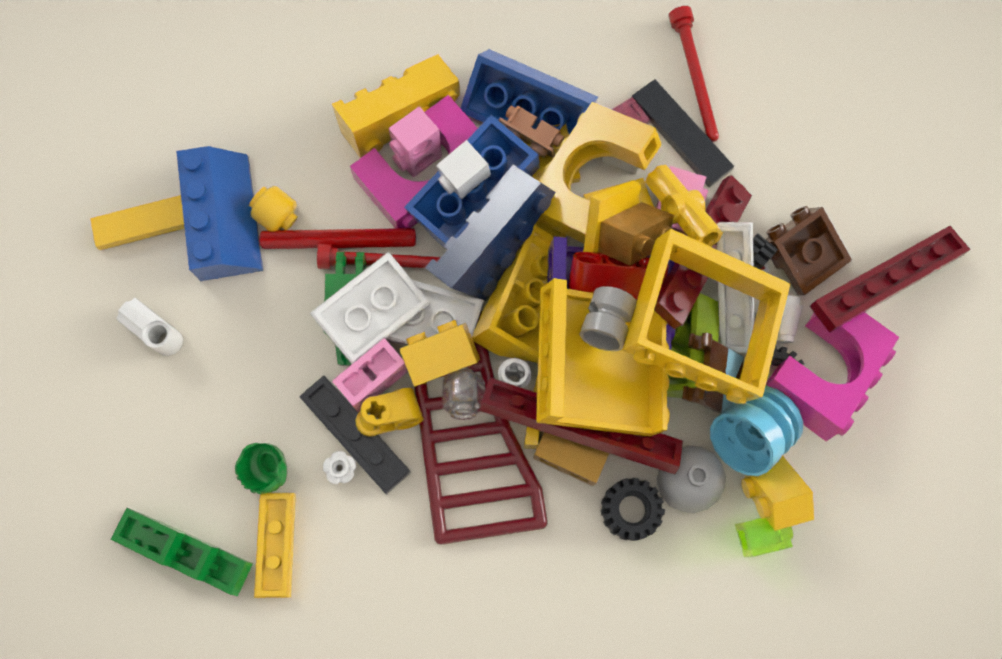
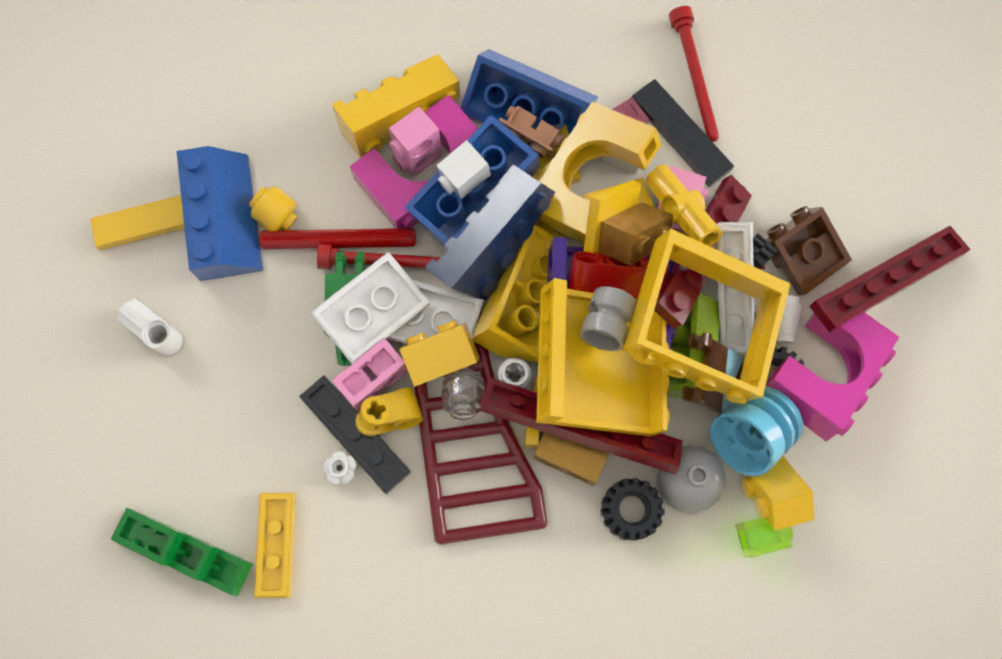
green hair [235,443,287,495] -> none

